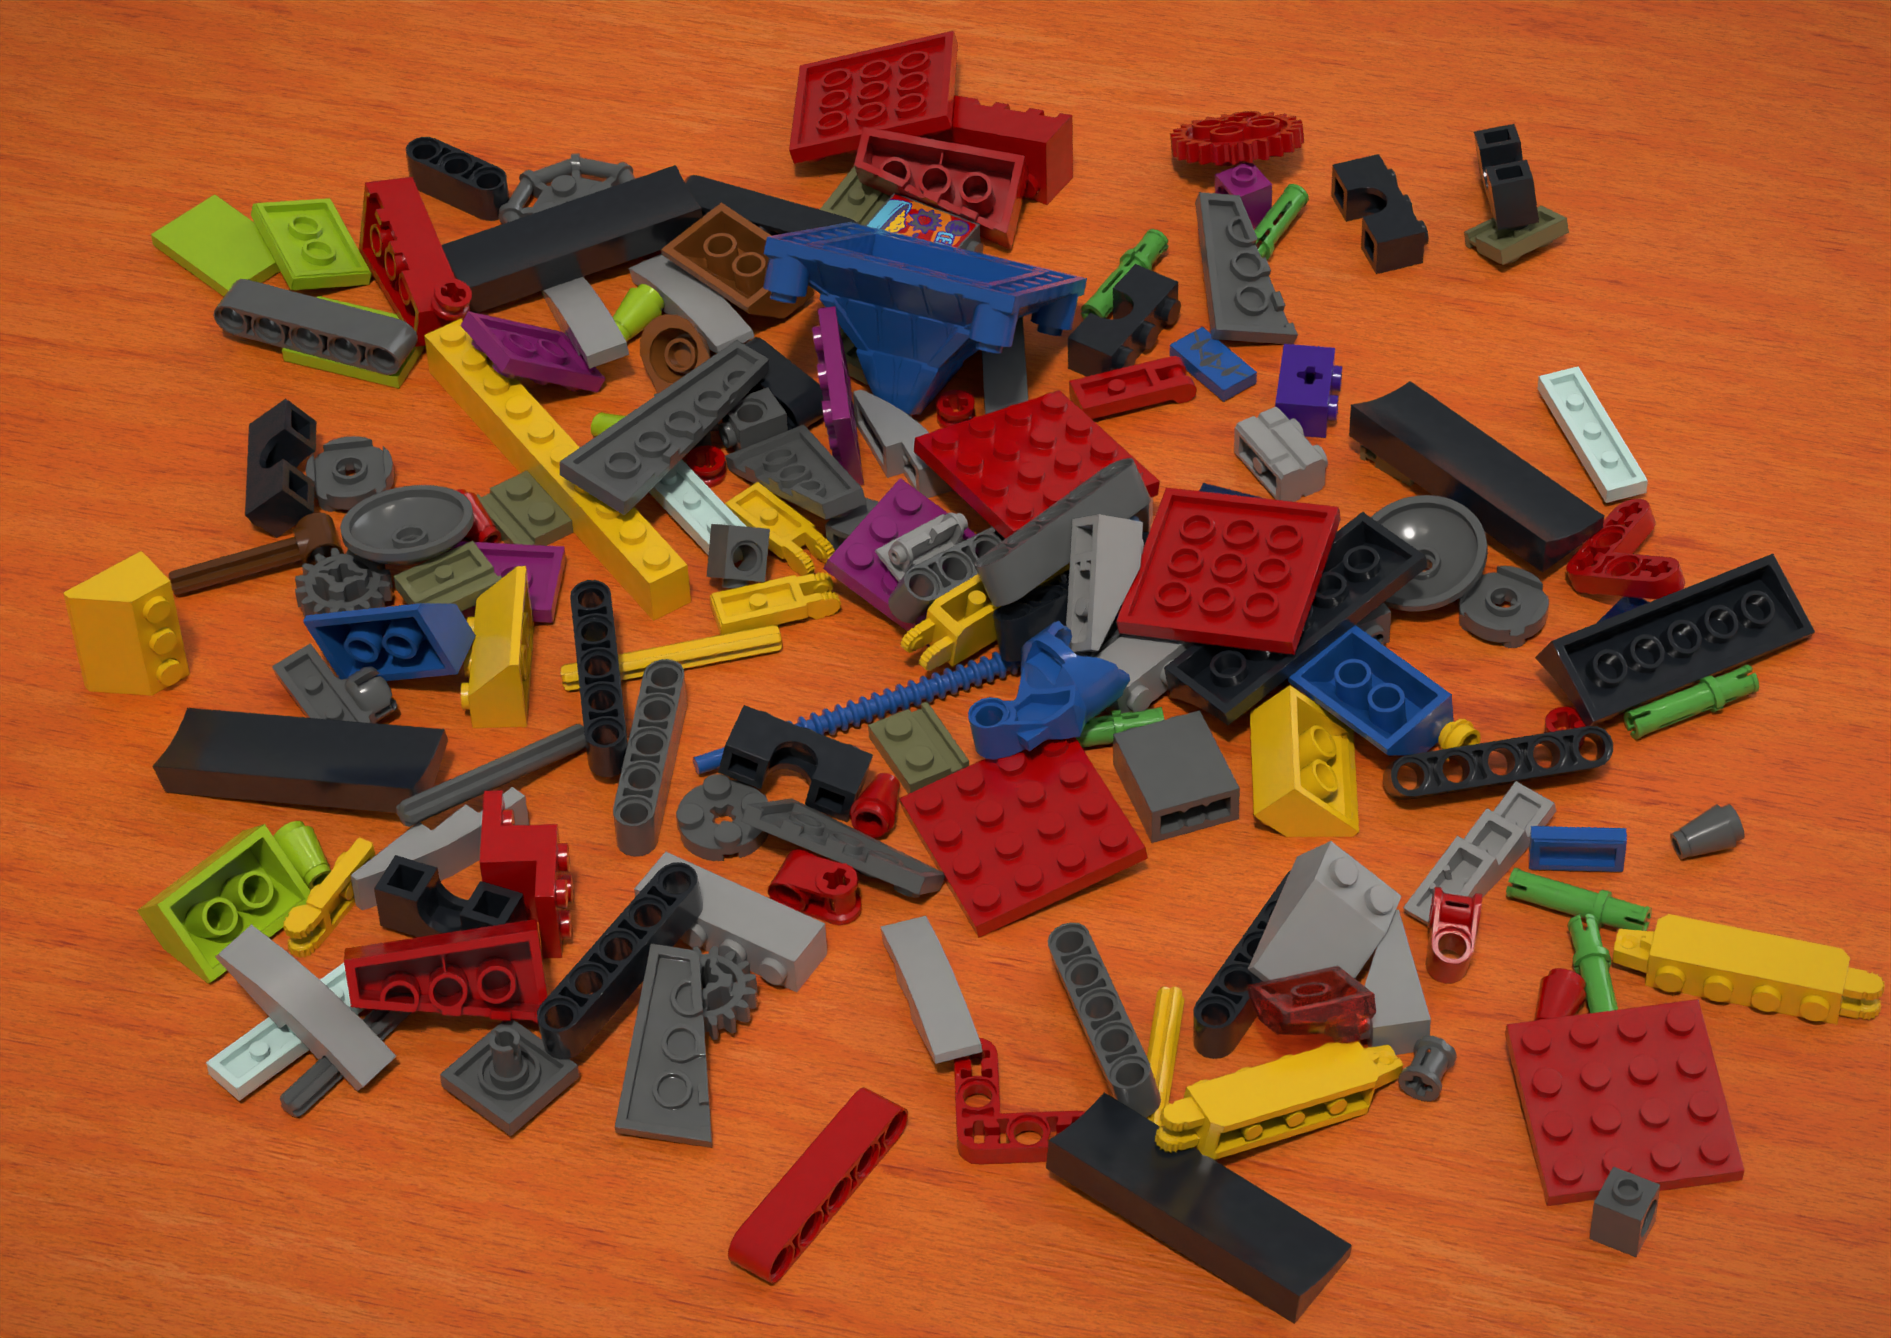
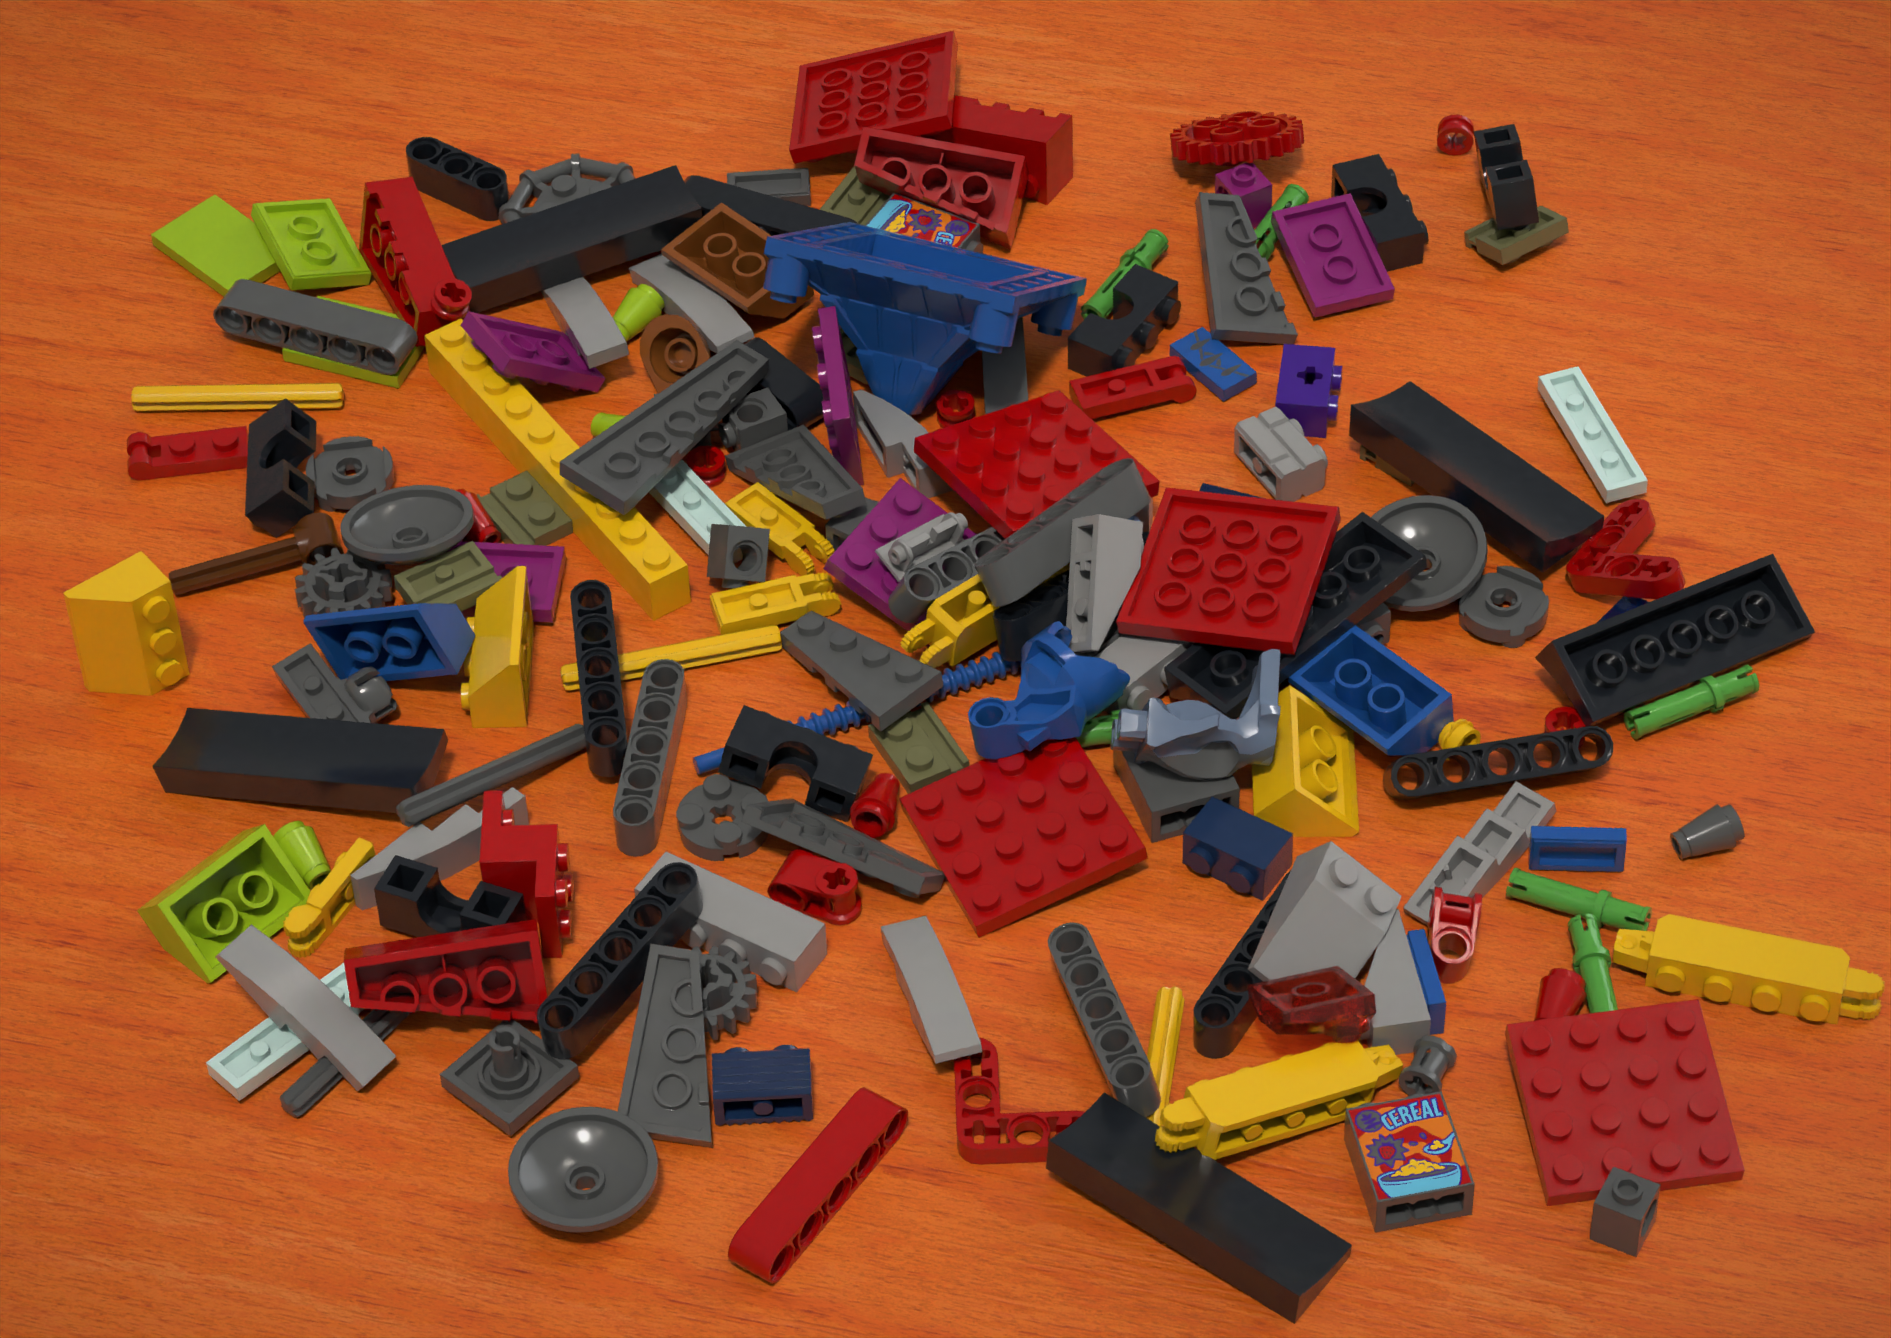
none -> red plate [127,426,248,480]
none -> yellow axle [131,383,344,412]
none -> dark grey dish [508,1107,658,1233]
none -> dark blue brick [712,1045,813,1127]
none -> dark grey tile [727,168,811,206]
none -> dark grey wing [780,611,943,731]
none -> sand blue hips [1111,649,1281,780]
none -> dark blue brick [1182,797,1293,901]
none -> magenta plate [1271,193,1395,318]
none -> brick [1344,1091,1475,1233]
none -> blue tile [1406,929,1446,1035]
none -> red bush [1437,114,1474,156]

